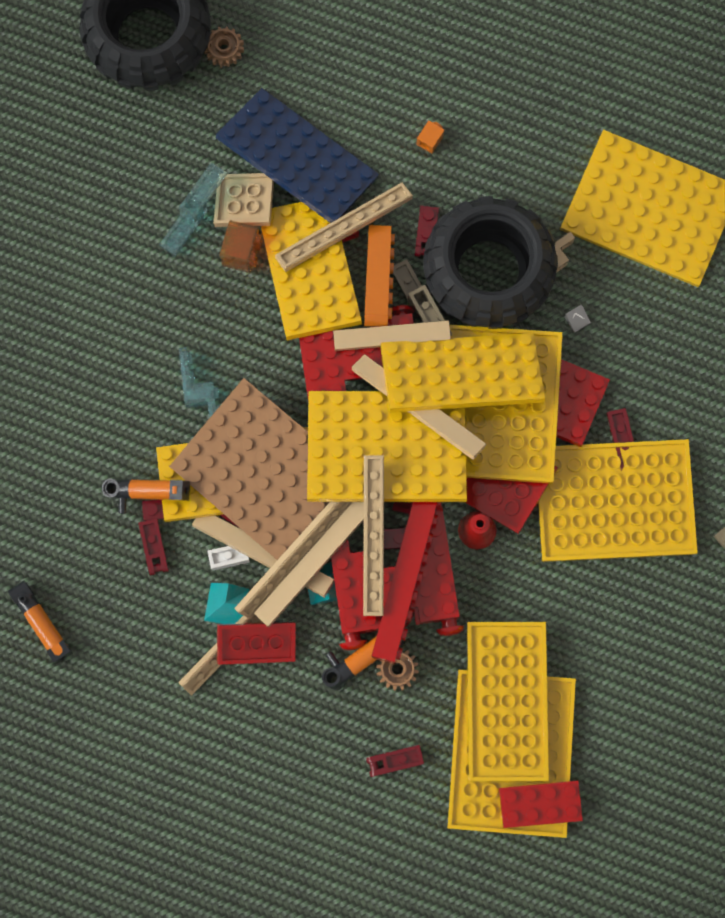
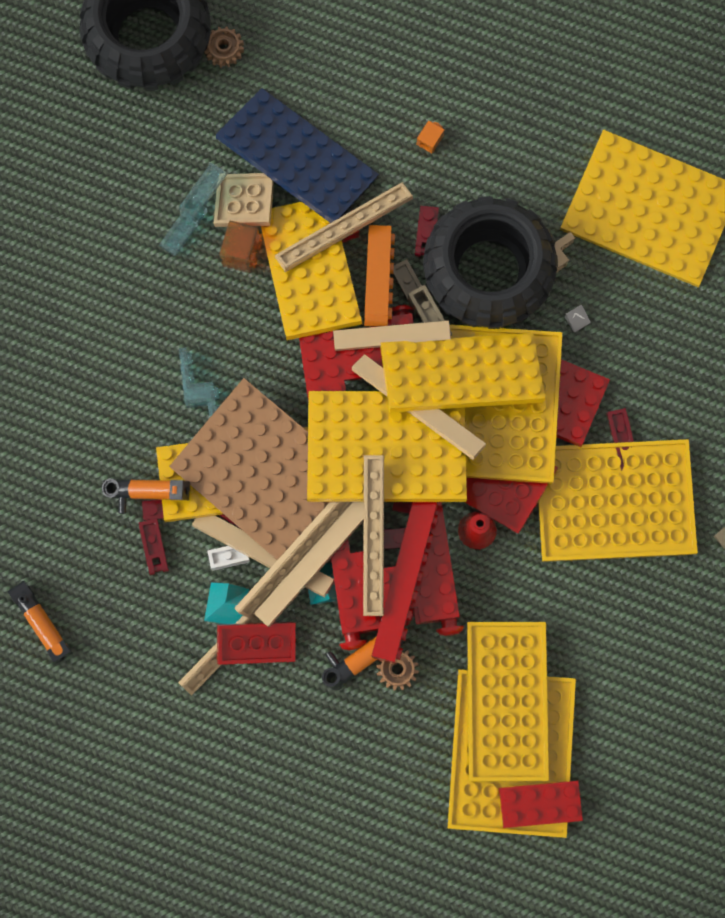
dark red plate [366,745,424,777] -> none

